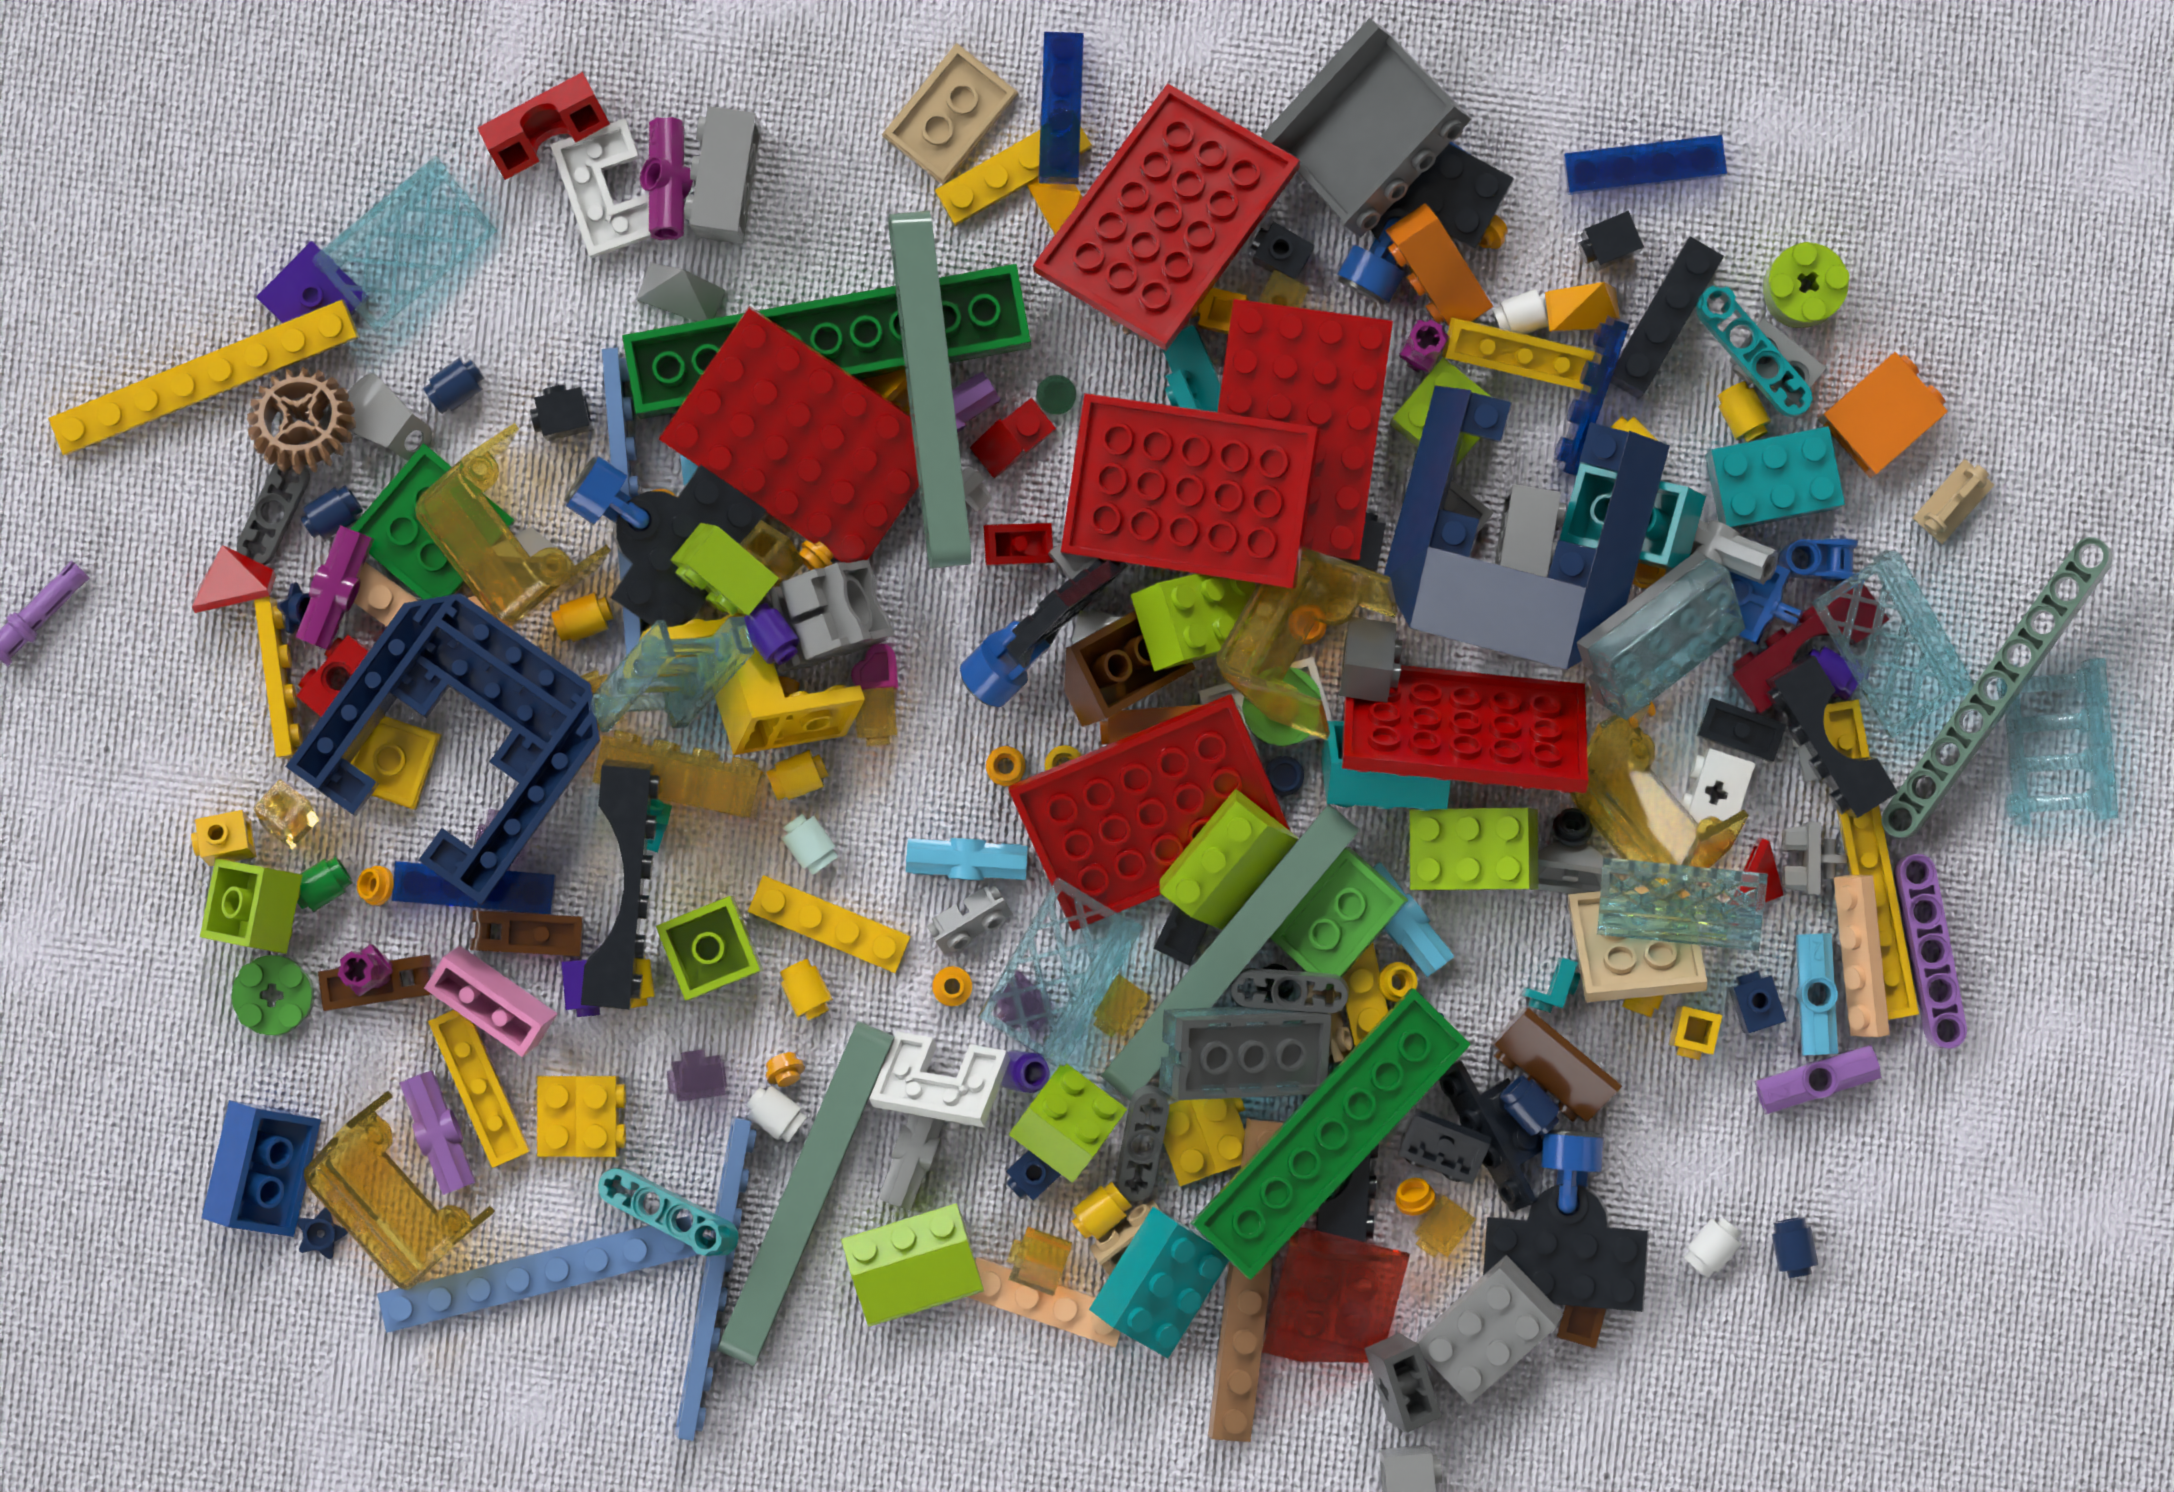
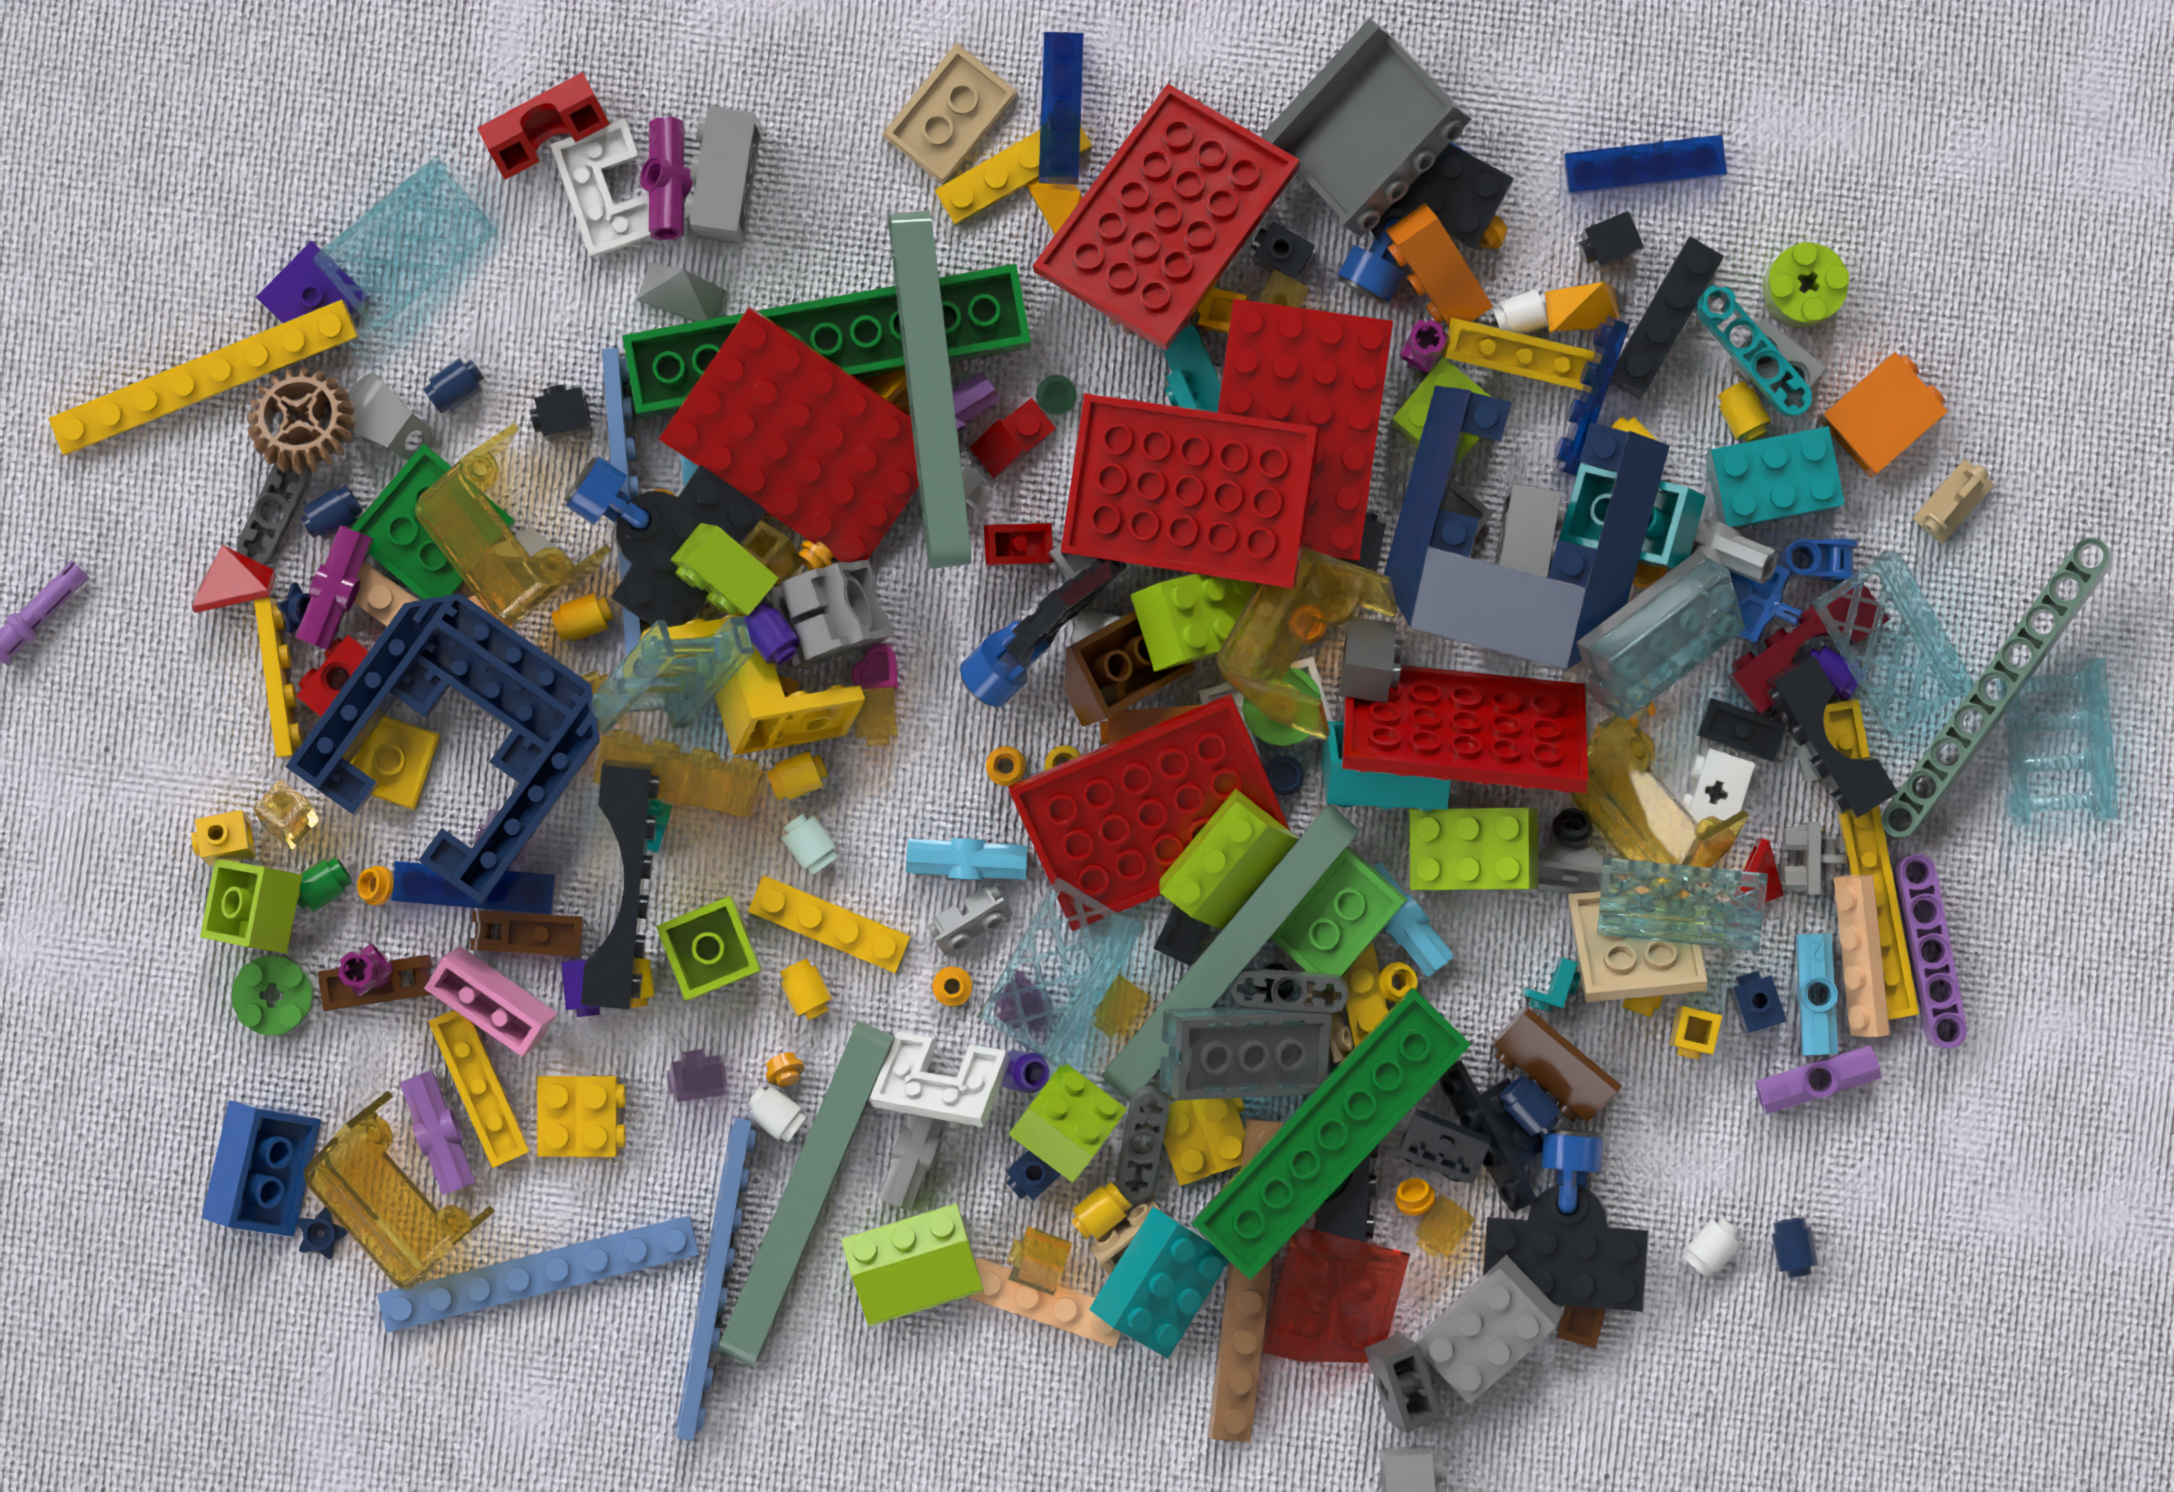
teal beam [598,1168,739,1256] -> none

